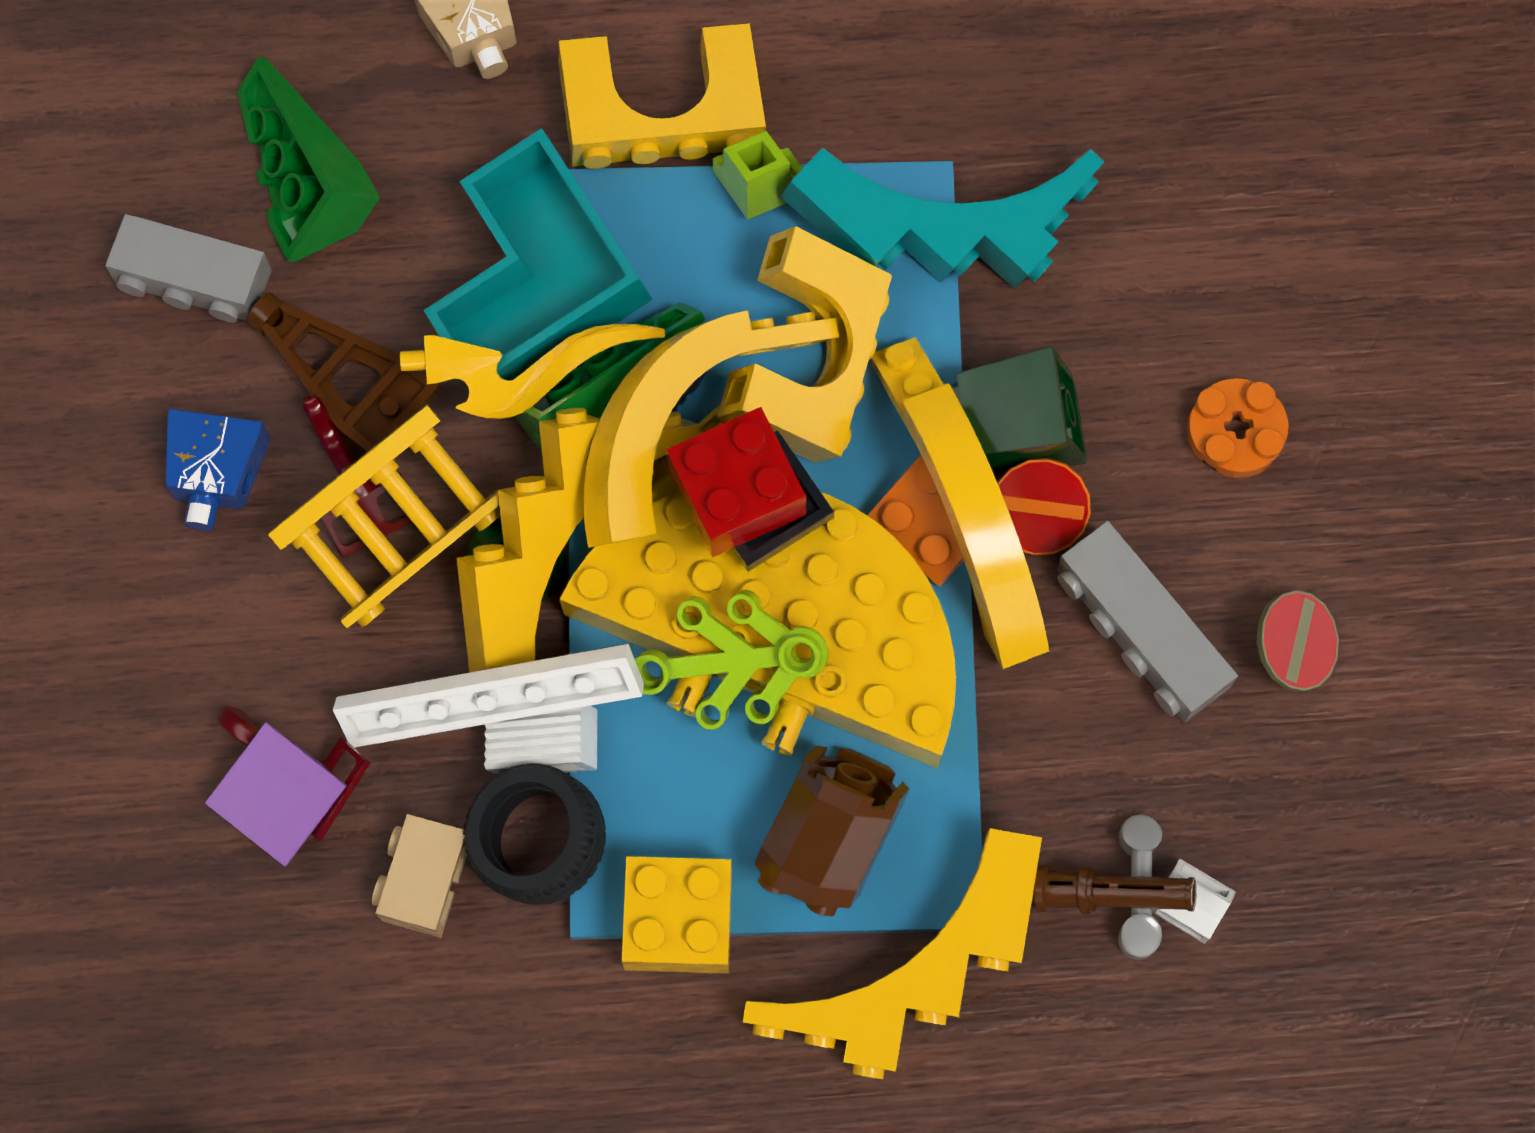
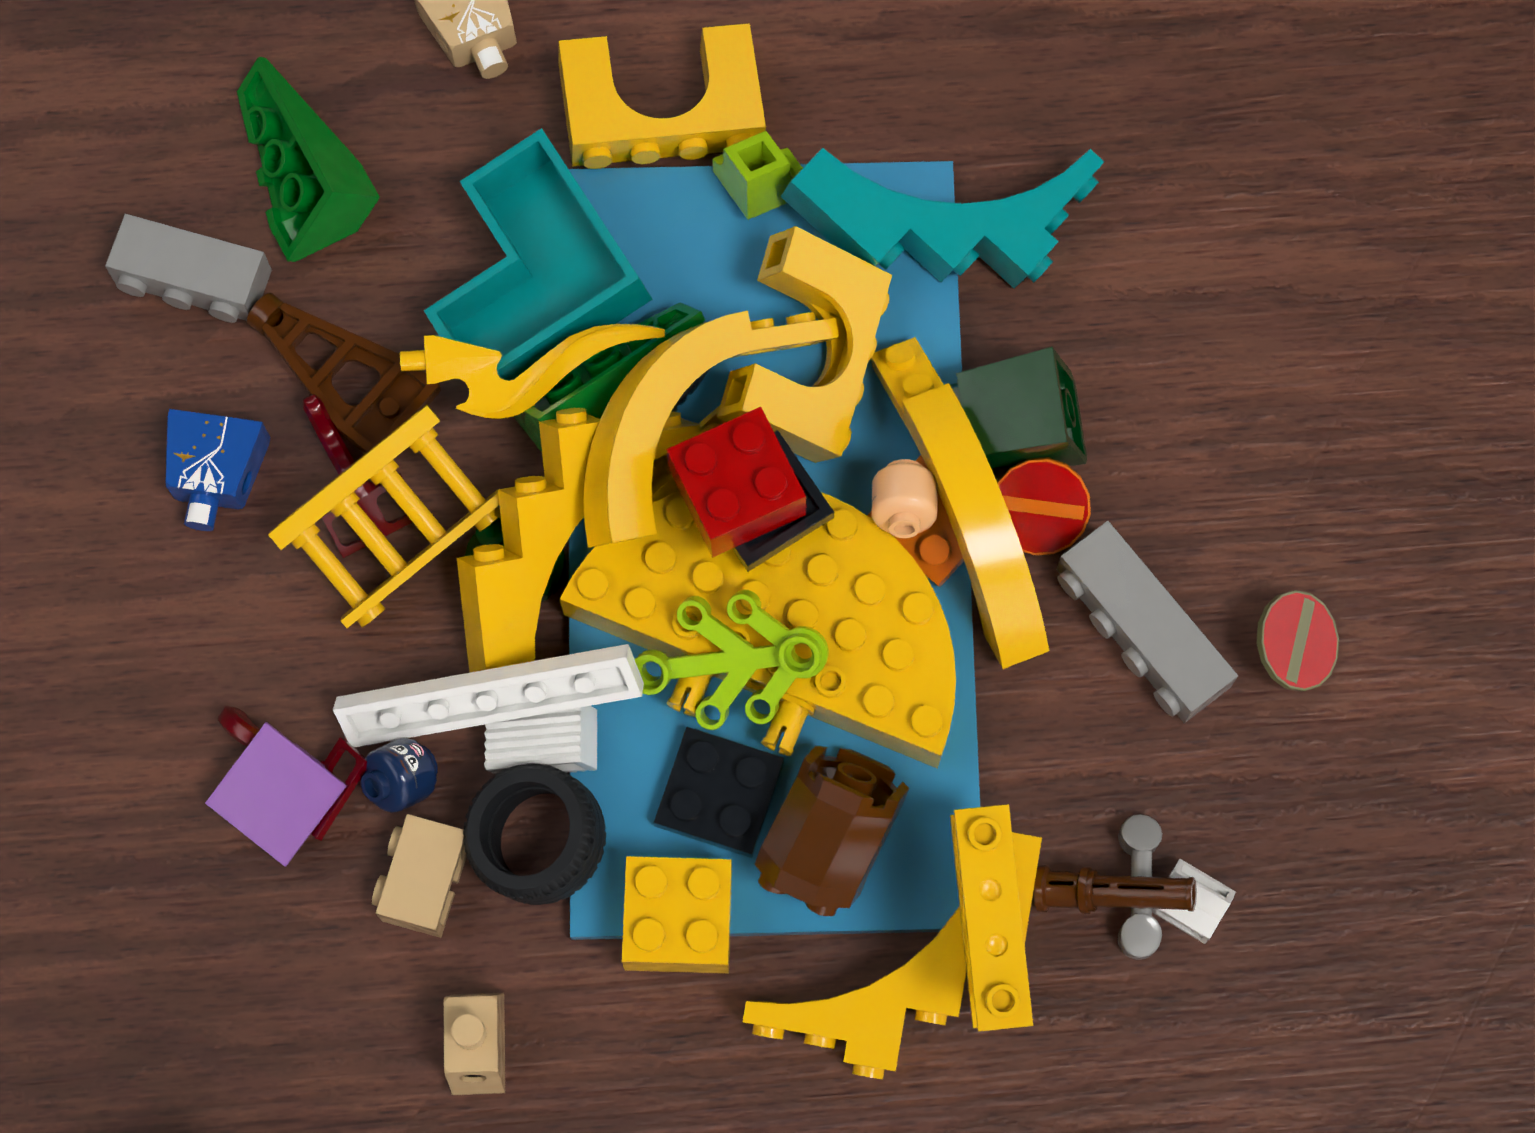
orange plate [1187,378,1289,478] -> none
none -> dark blue head [361,738,438,813]
none -> tan torso [444,993,505,1095]
none -> black plate [654,727,784,858]
none -> light nougat head [872,459,937,538]
none -> yellow fence [950,804,1033,1032]

